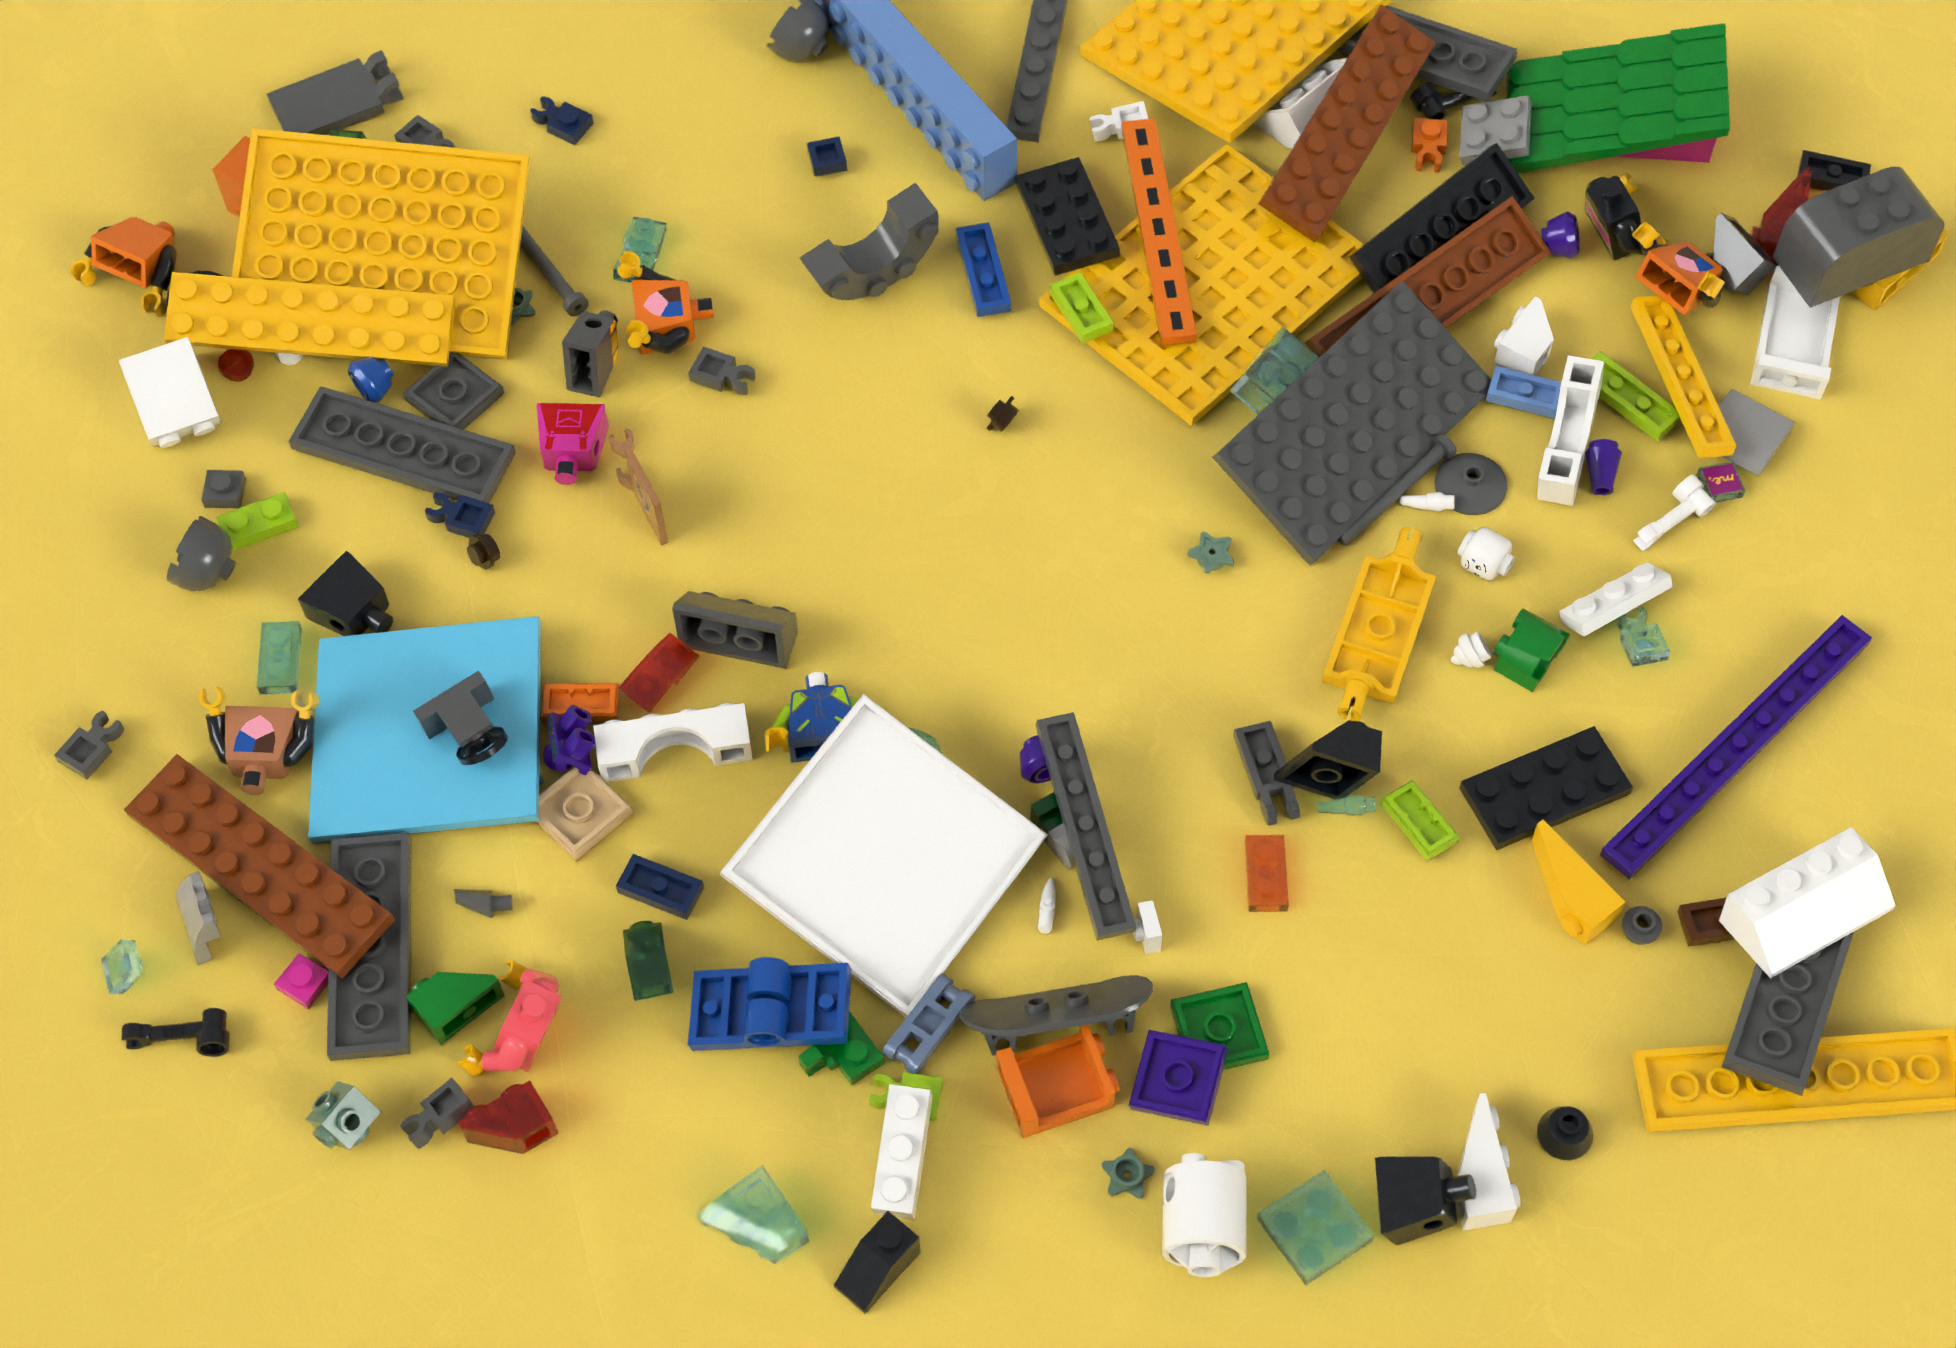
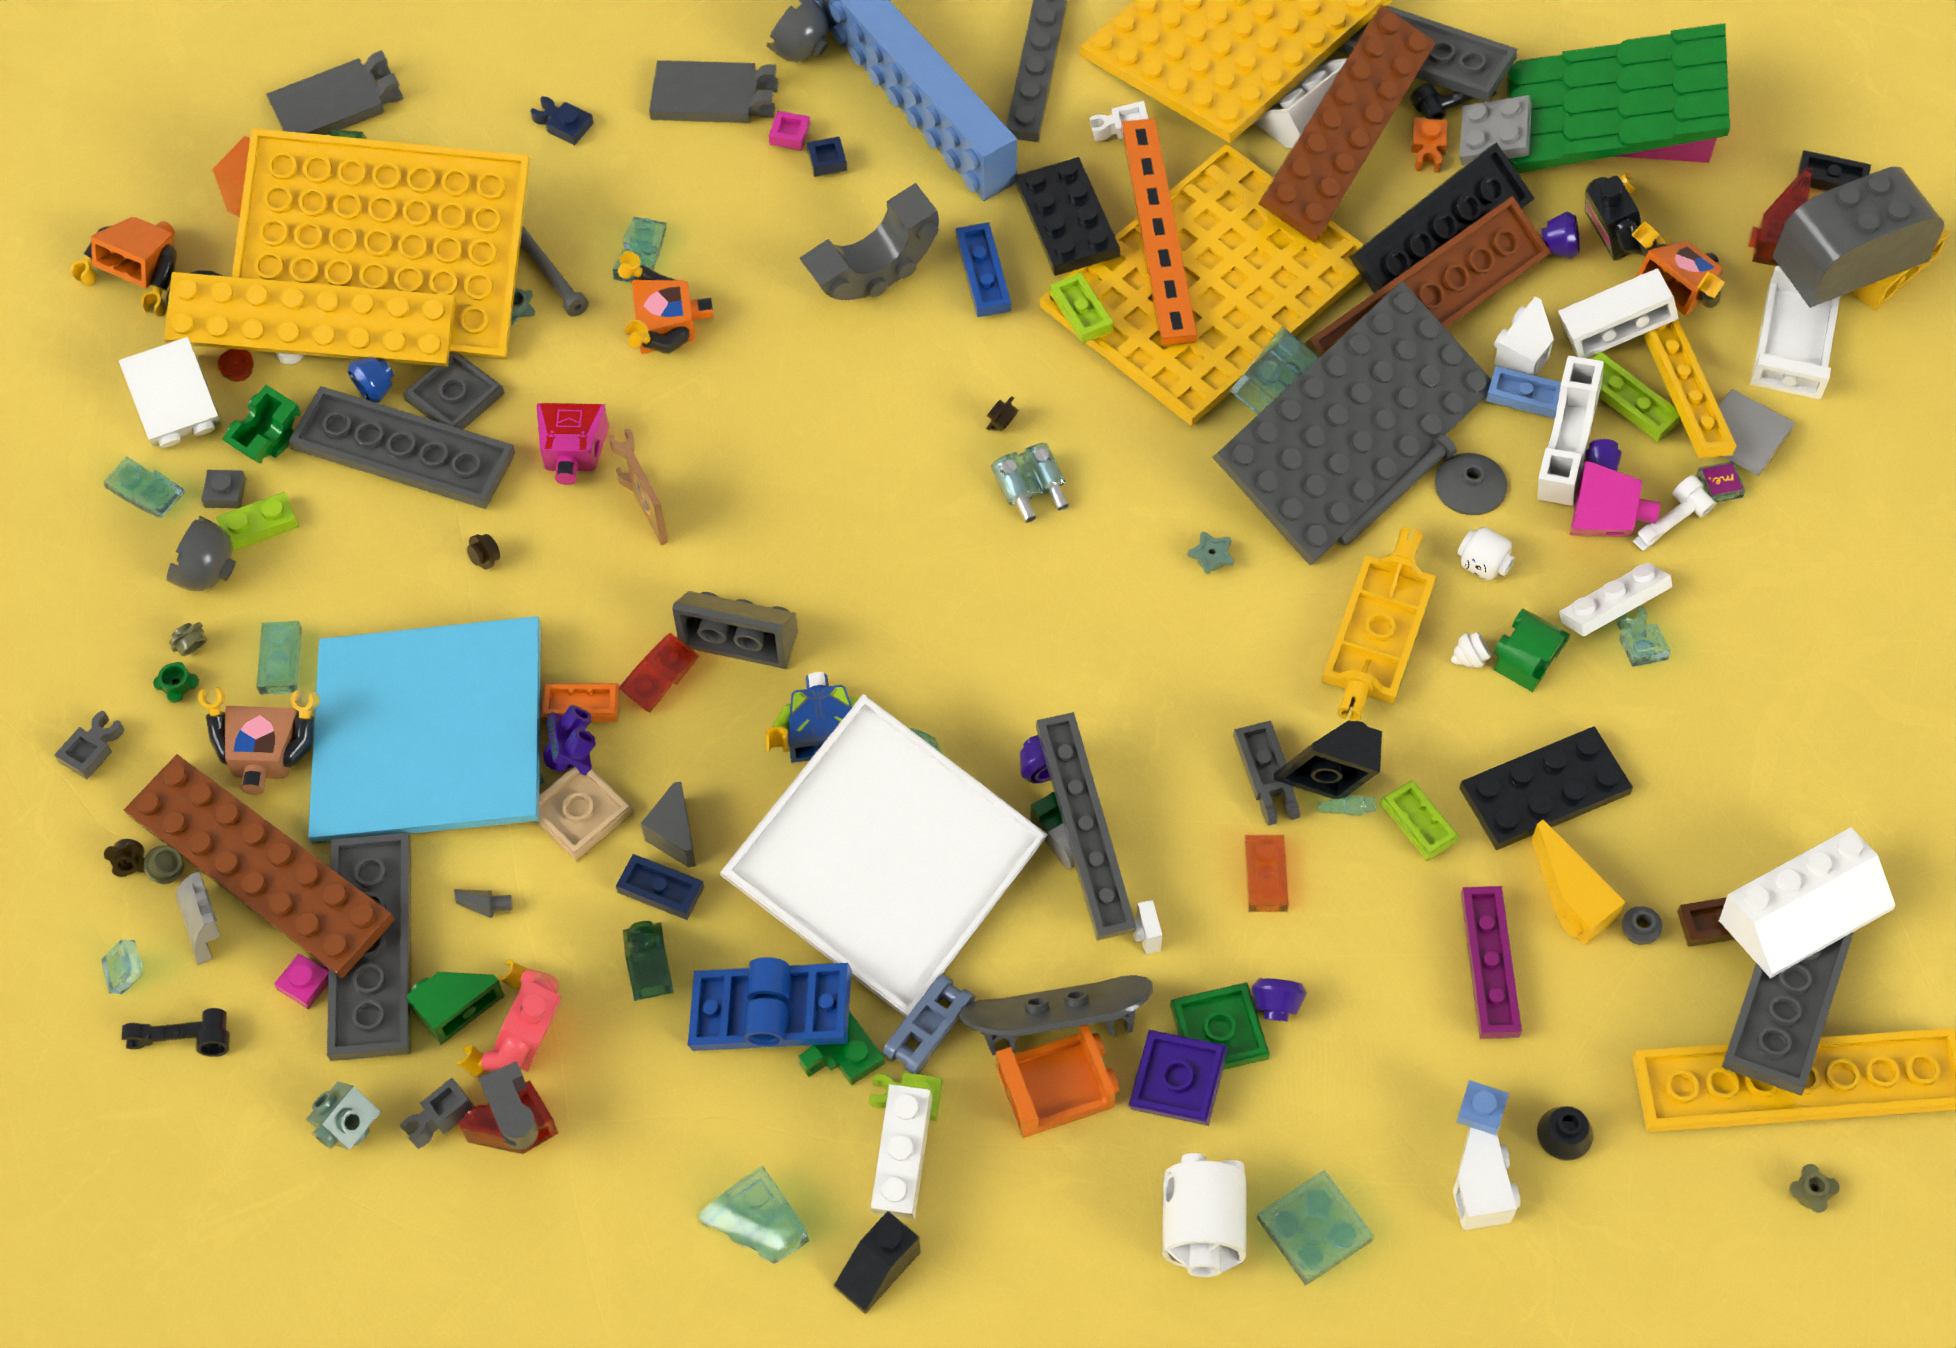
black torso [298,551,393,636] -> none
dark grey plate [395,115,455,148] -> none
dark grey piece [413,671,508,765] -> none
dark blue plate [425,492,495,538] -> none
dark grey torso [562,310,618,398] -> none
white arch [593,703,753,782] -> none
dark grey plate [688,346,756,395] -> none
white helmet [1037,878,1056,934] -> none
sand green plate [1102,1148,1155,1199] -> none
black torso [1375,1157,1476,1245] -> none
white piece [1400,492,1455,512] -> none
dark purple plate [1600,615,1872,880] -> none
slope [1713,213,1778,295] -> none
none -> clear light blue slope [104,456,185,518]
none -> dark brown plate [104,839,145,877]
none -> olive plate [143,846,184,884]
none -> green plate [153,662,199,703]
none -> olive plate [169,622,207,656]
none -> green cylinder [222,384,300,463]
none -> dark grey leg [479,1061,539,1149]
none -> dark grey slope [641,782,696,868]
none -> dark grey tile [649,60,778,123]
none -> dark pink plate [769,111,810,150]
none -> clear light blue piece [991,443,1069,523]
none -> dark purple cone [1252,978,1307,1022]
none -> medium blue plate [1456,1080,1509,1135]
none -> magenta plate [1461,886,1522,1039]
none -> white brick [1558,268,1679,358]
none -> dark pink torso [1569,461,1660,537]
none -> olive plate [1789,1164,1840,1213]

